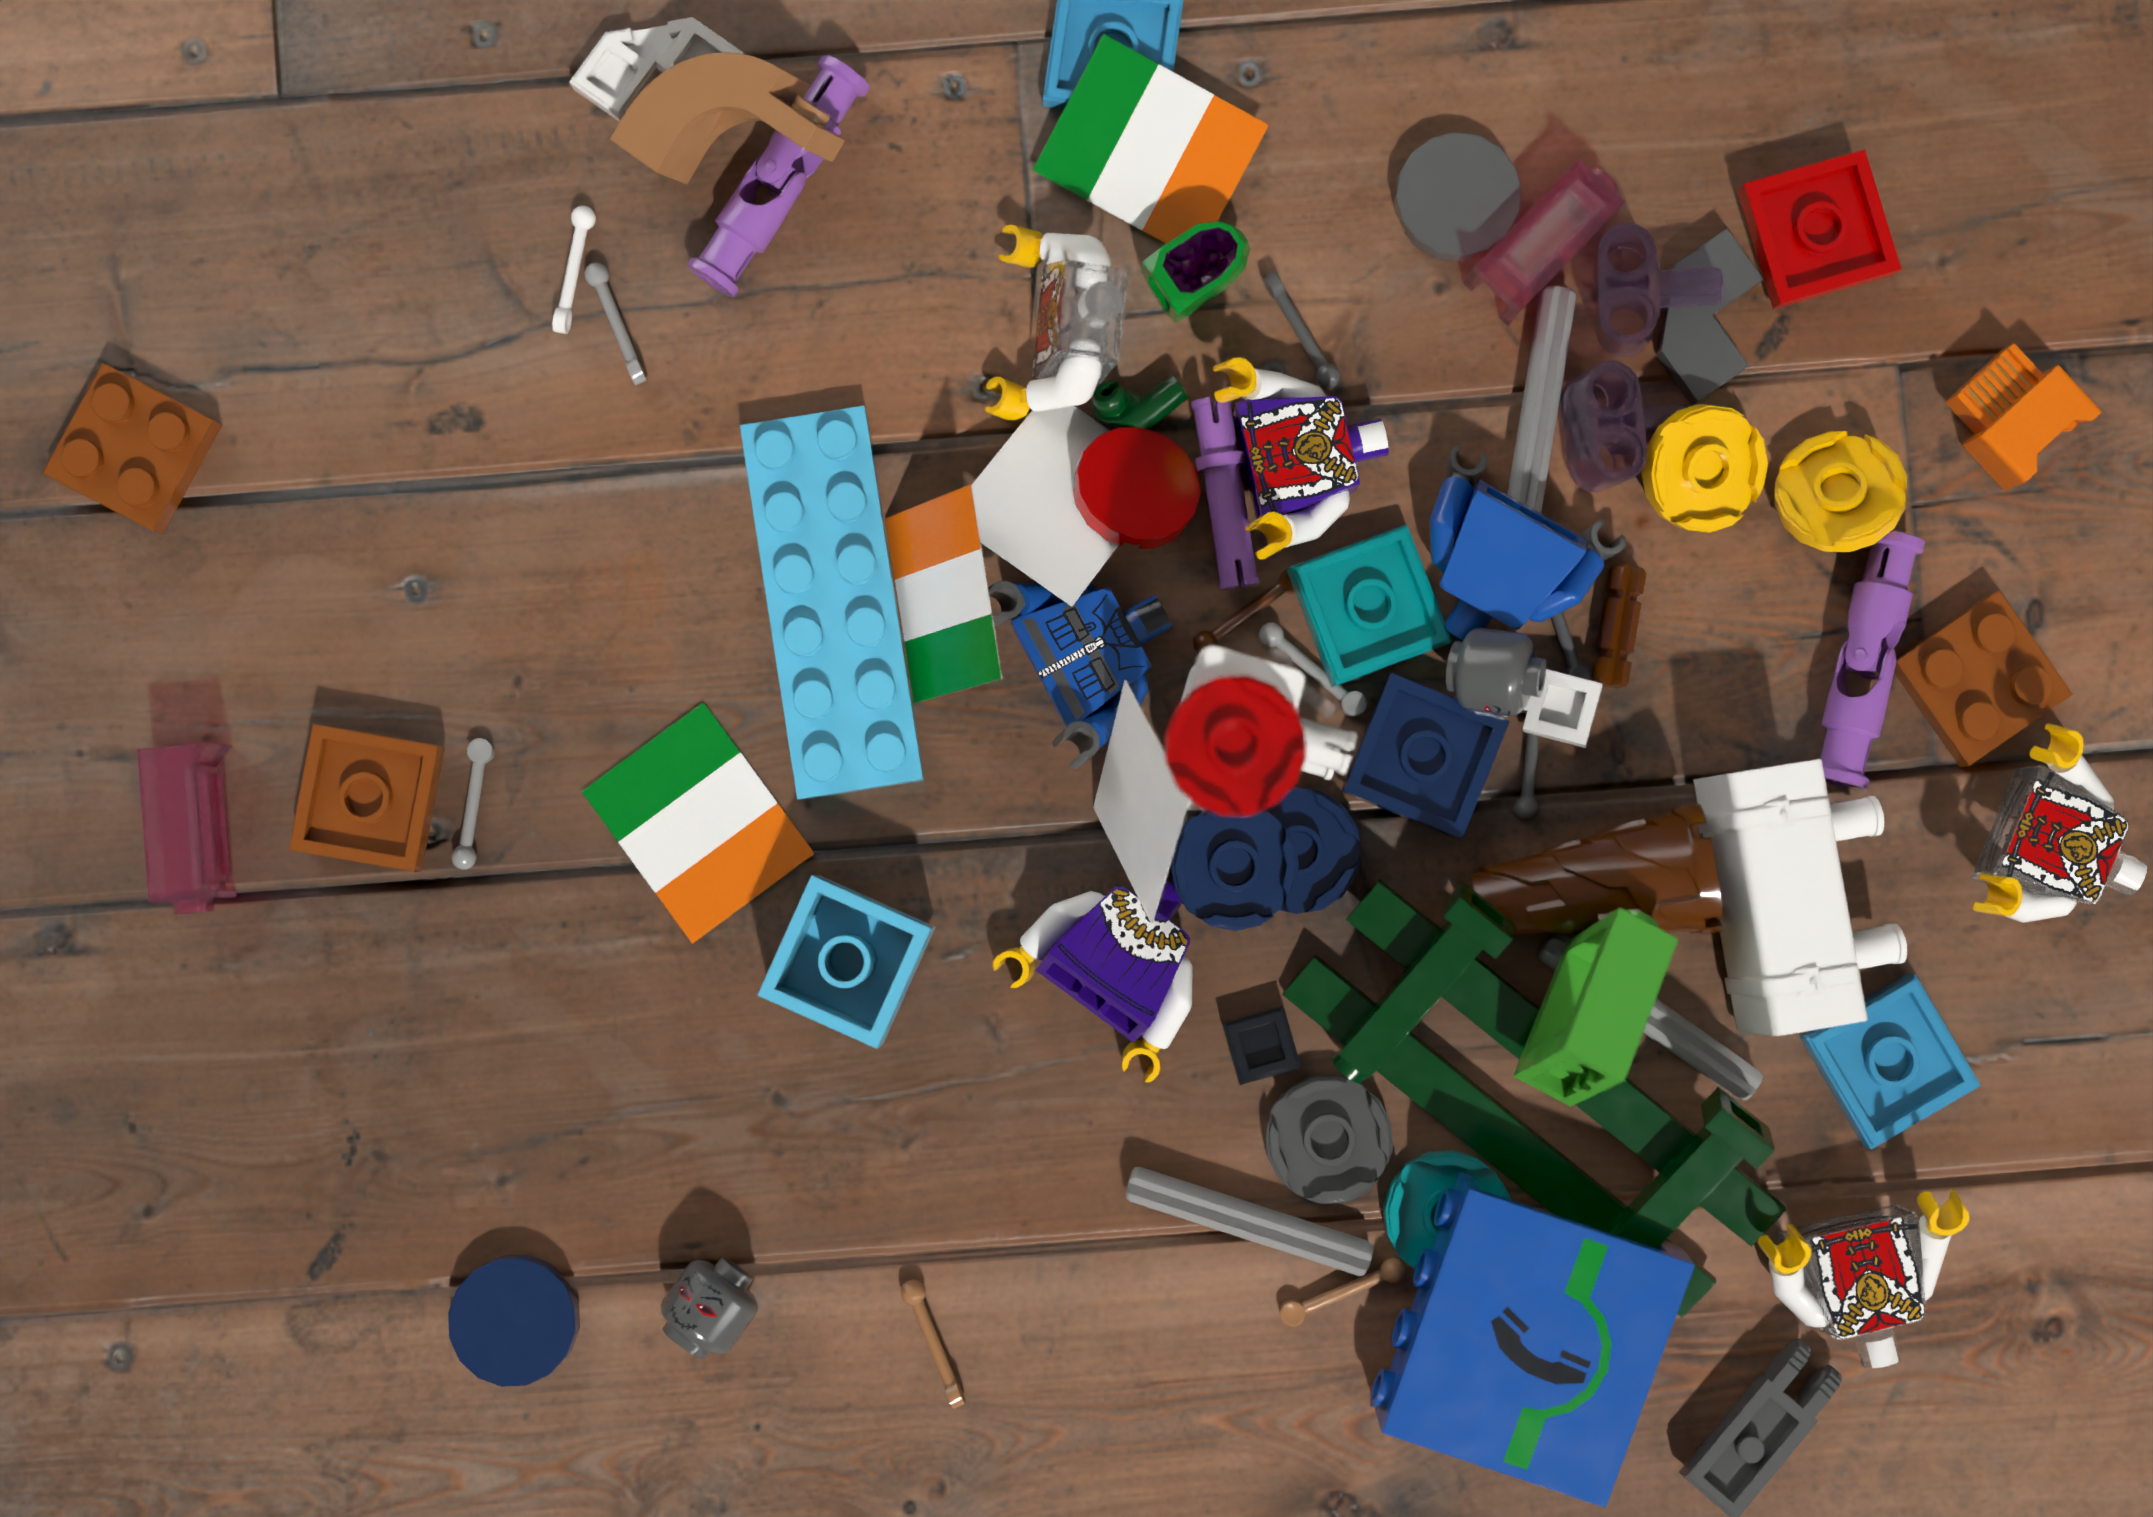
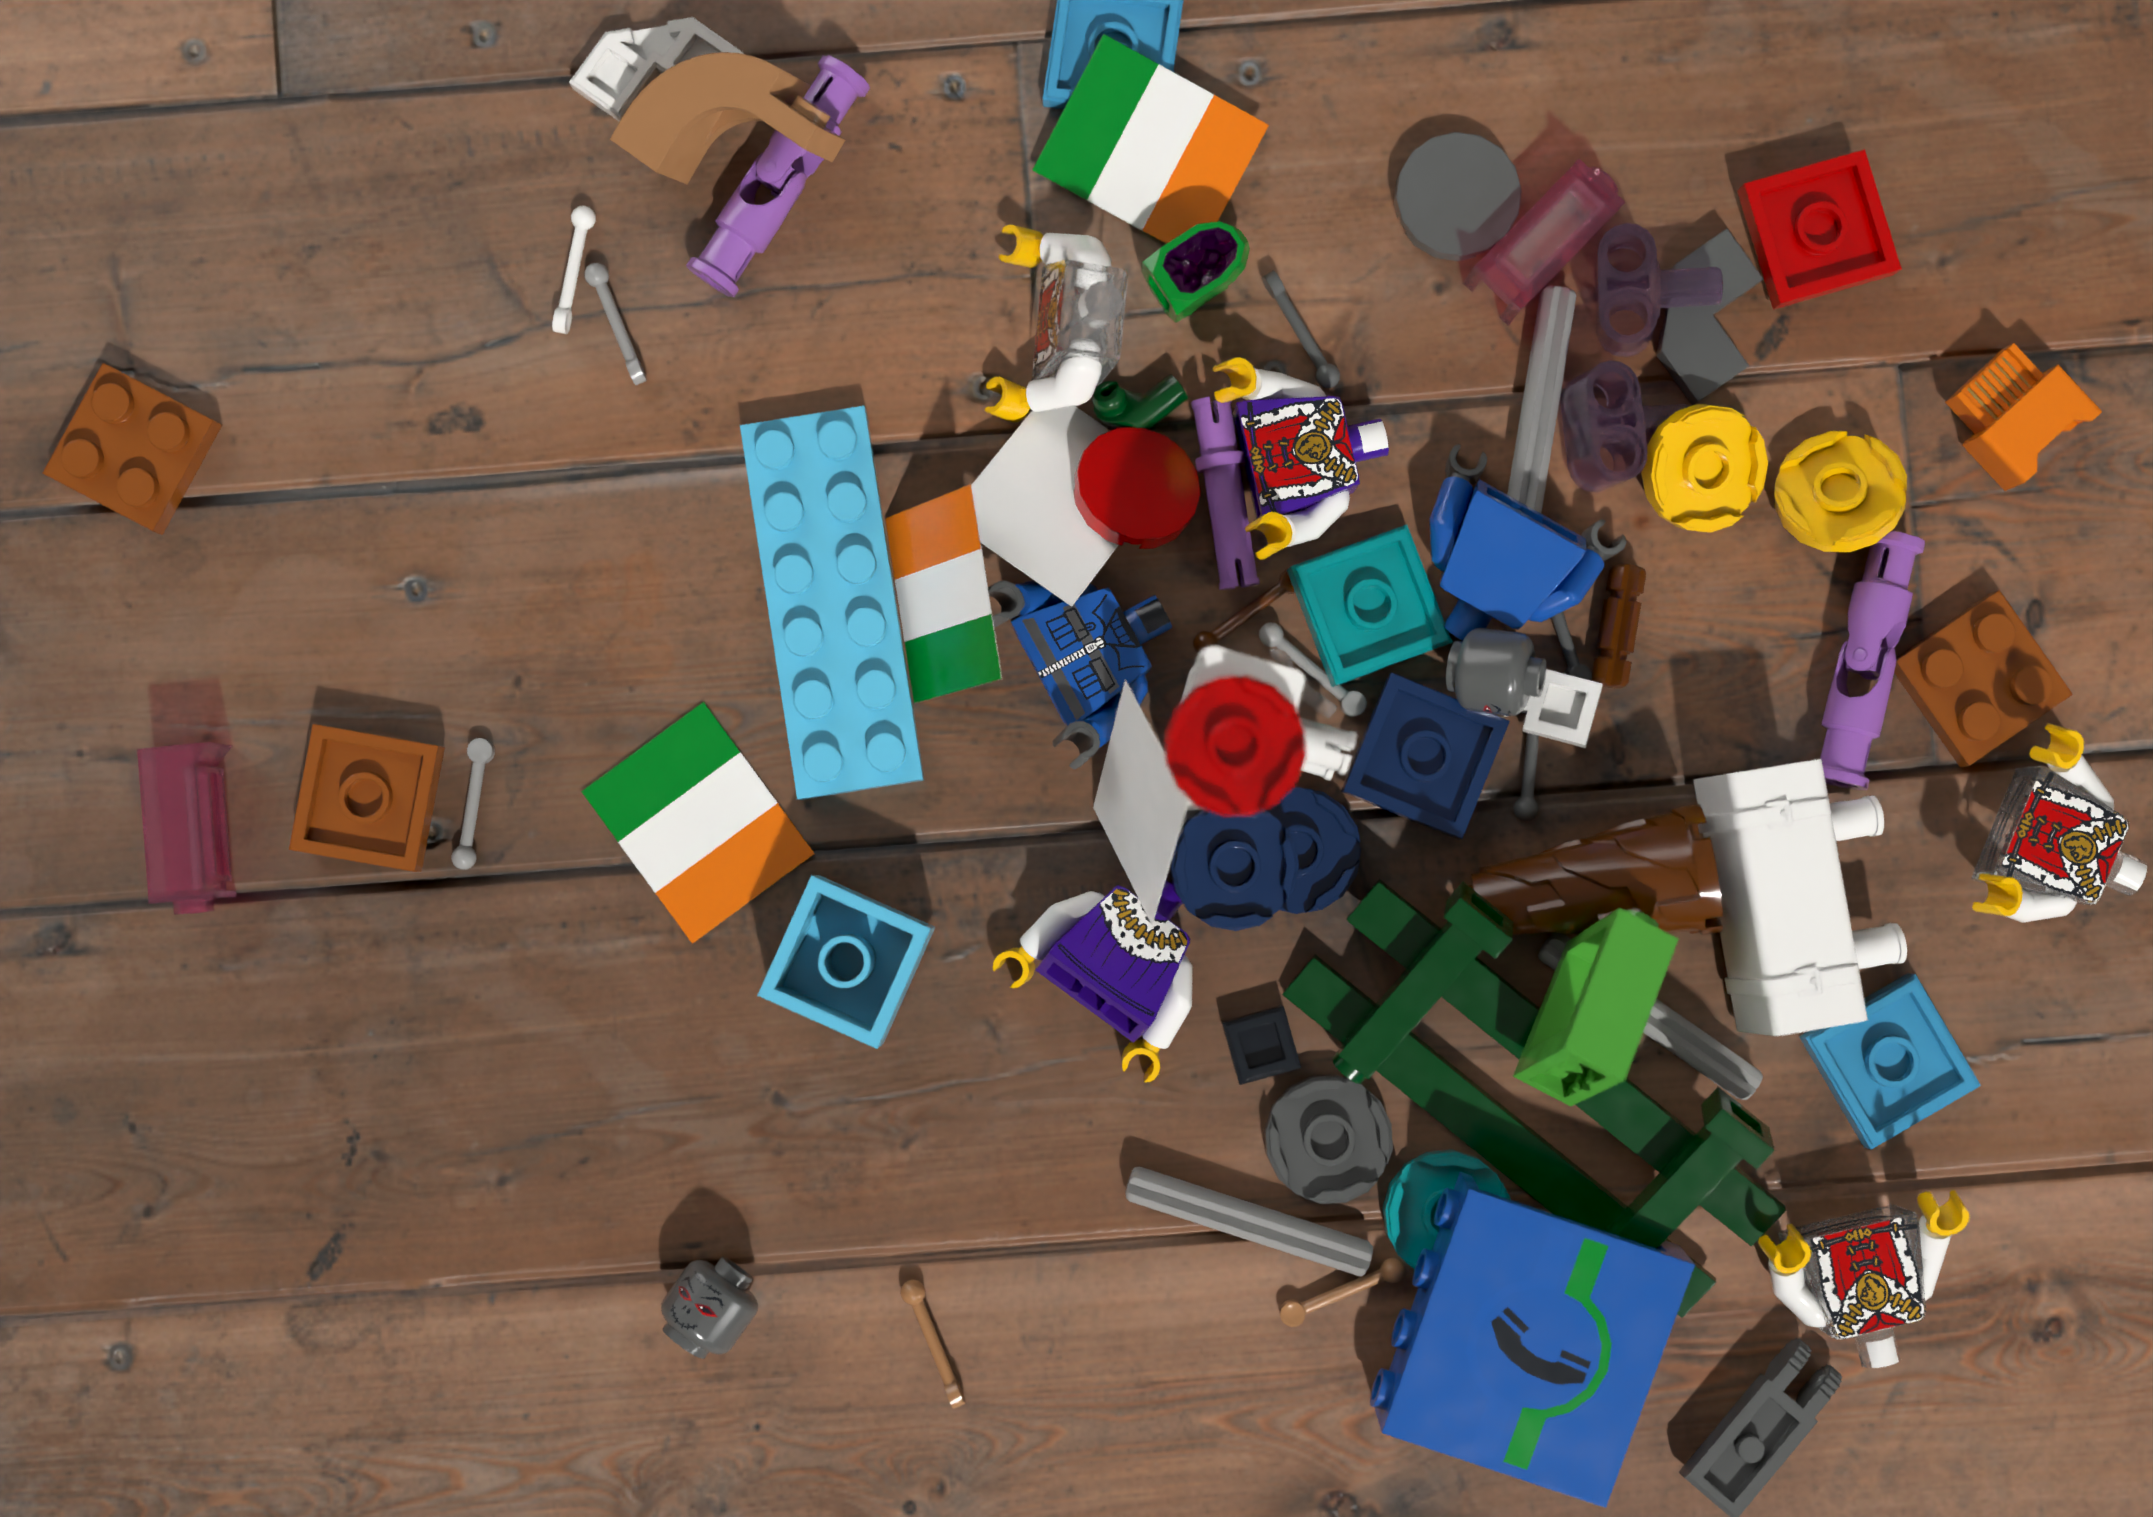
dark blue tile [448,1254,580,1387] -> none

